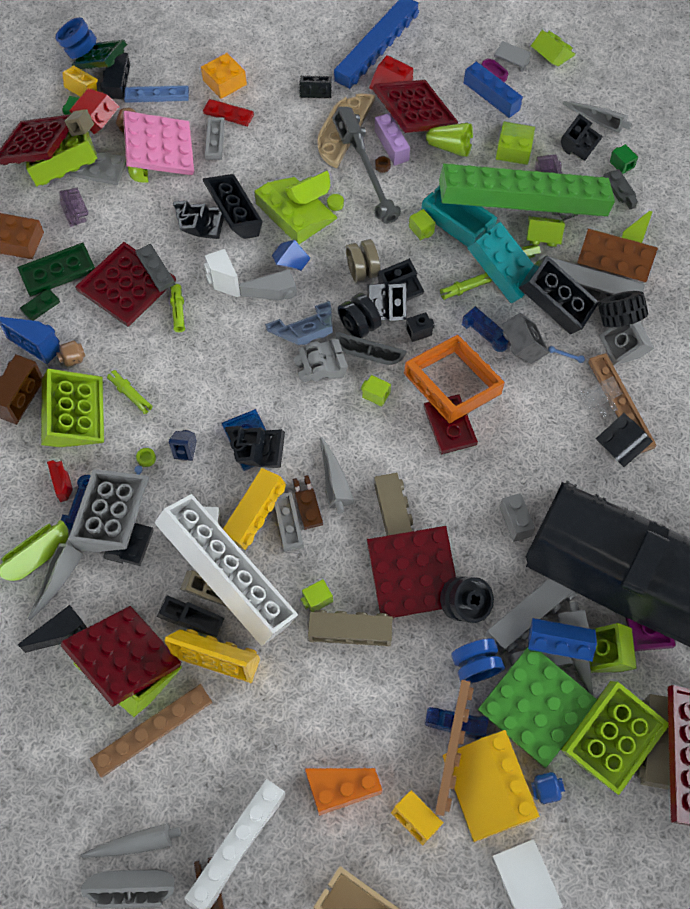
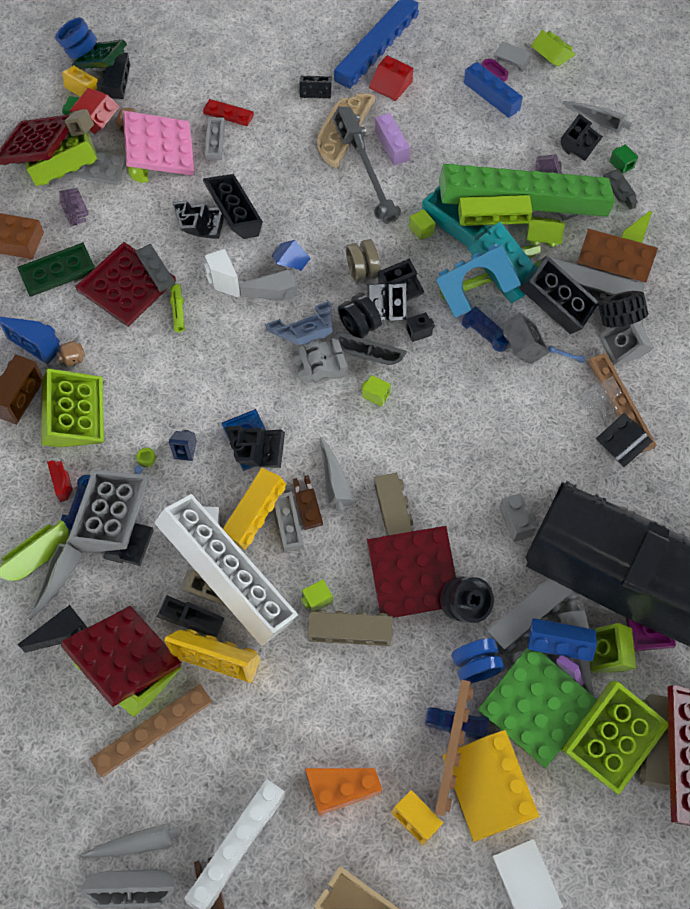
dark green plate [20,288,60,321] -> none
lime pin [107,370,153,414] -> none
medium blue tile [124,85,189,103] -> none
light orange brick [201,53,247,99] -> none
lime slope [254,177,337,244] -> none
lime brick [285,170,330,204] -> none
lime tile [327,194,344,211] -> none
dark red plate [372,80,458,133] -> none
reddish brown tile [375,156,391,173] -> none
orange window [404,334,505,424] -> none
dark red plate [423,394,478,455] -> none
lime cone [426,123,473,157] -> none
lime slope [495,121,535,165] -> none
blue head [531,772,565,804] -> none
none -> dark azure arch [436,243,521,318]
none -> lime brick [458,195,532,226]
none -> medium lavender tile [556,655,584,686]

